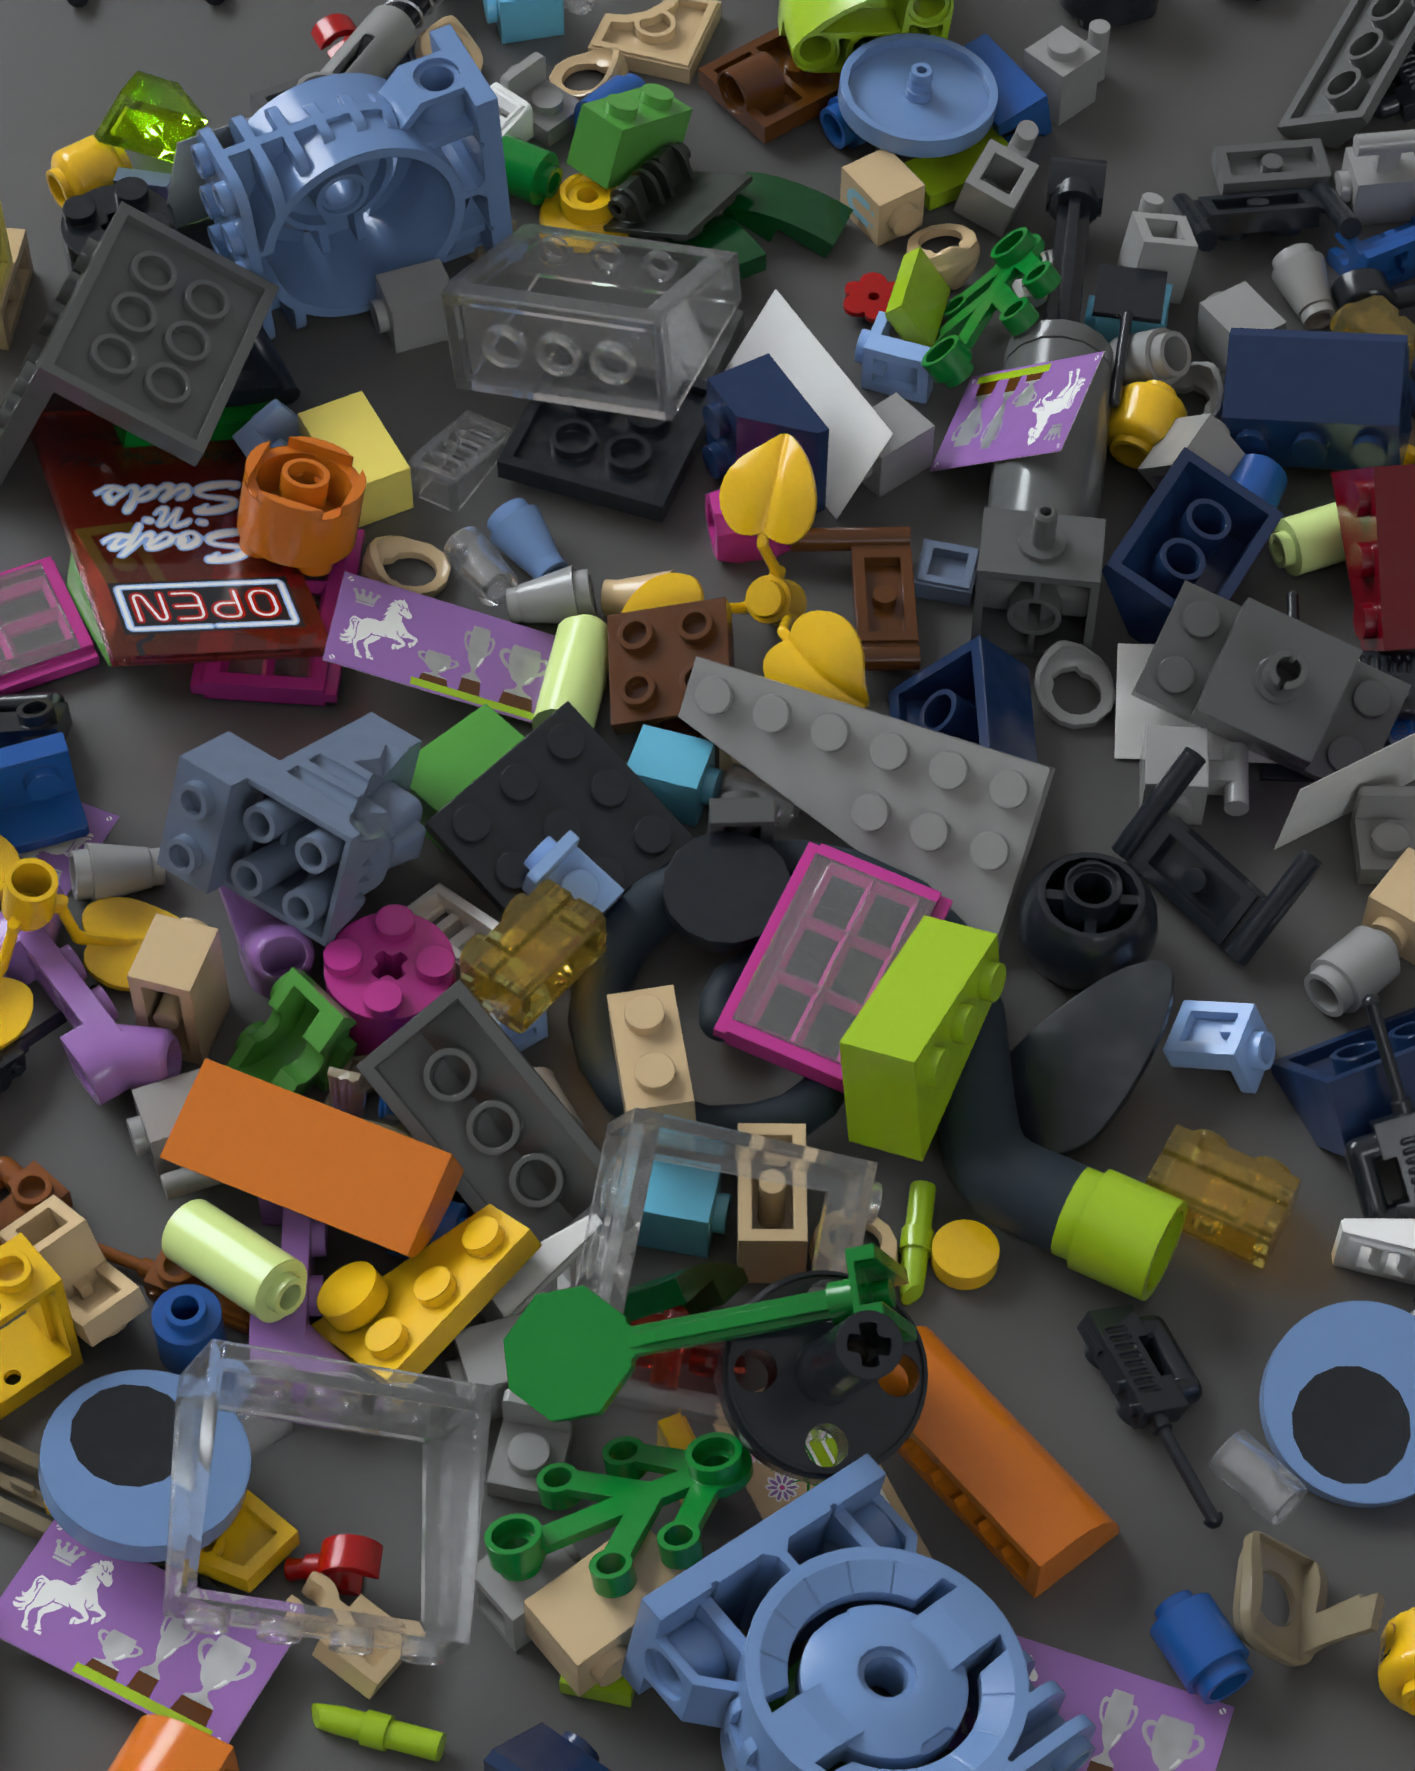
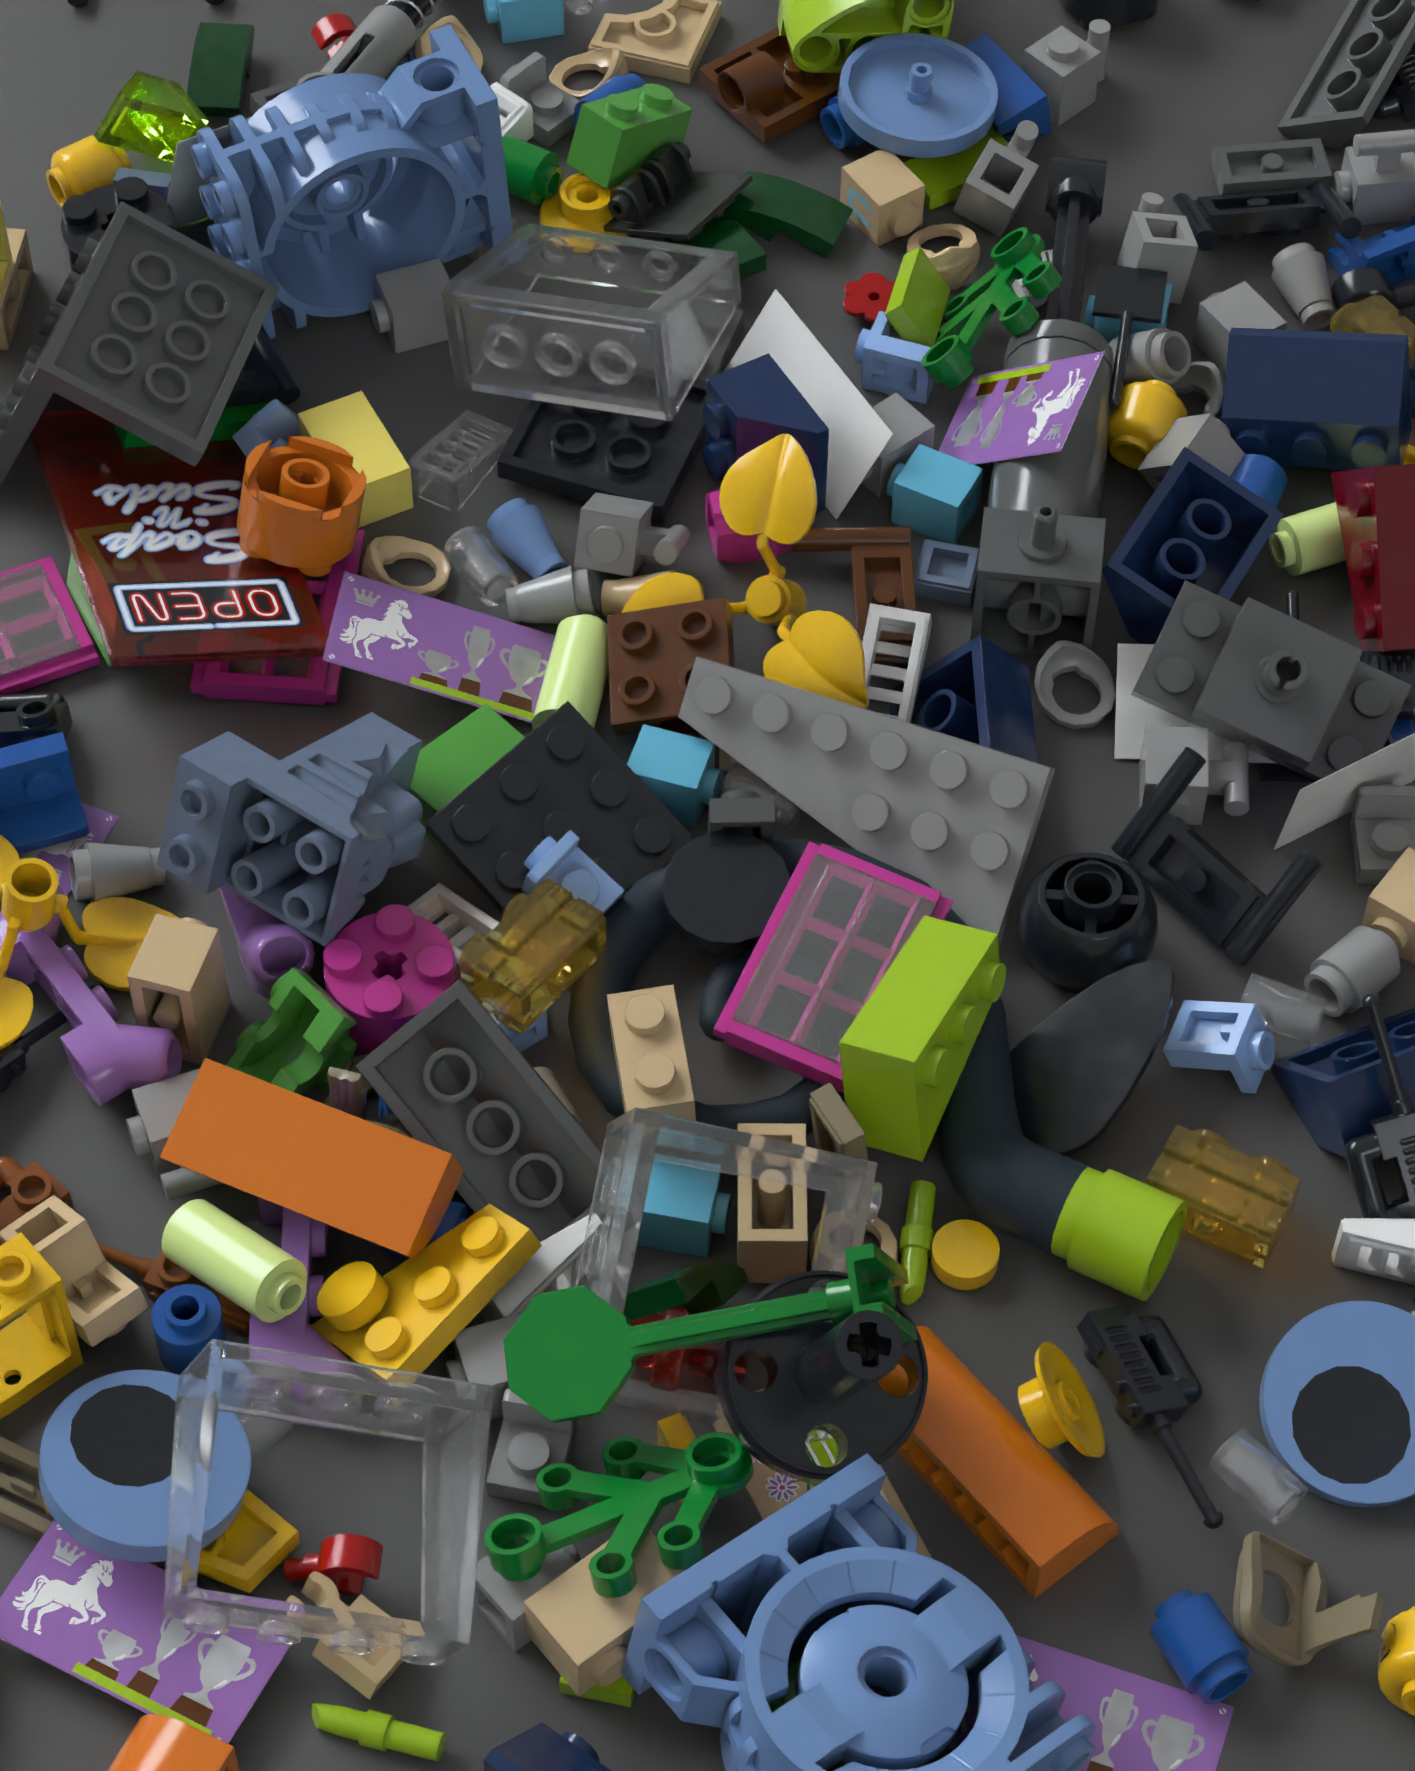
none -> dark green slope [185,22,255,117]
none -> light grey brick [574,492,690,577]
none -> dark tan tile [809,1083,873,1209]
none -> white slope [862,603,932,723]
none -> medium azure brick [887,444,983,544]
none -> yellow piece [1018,1341,1106,1458]
none -> clear piece [1240,973,1327,1045]

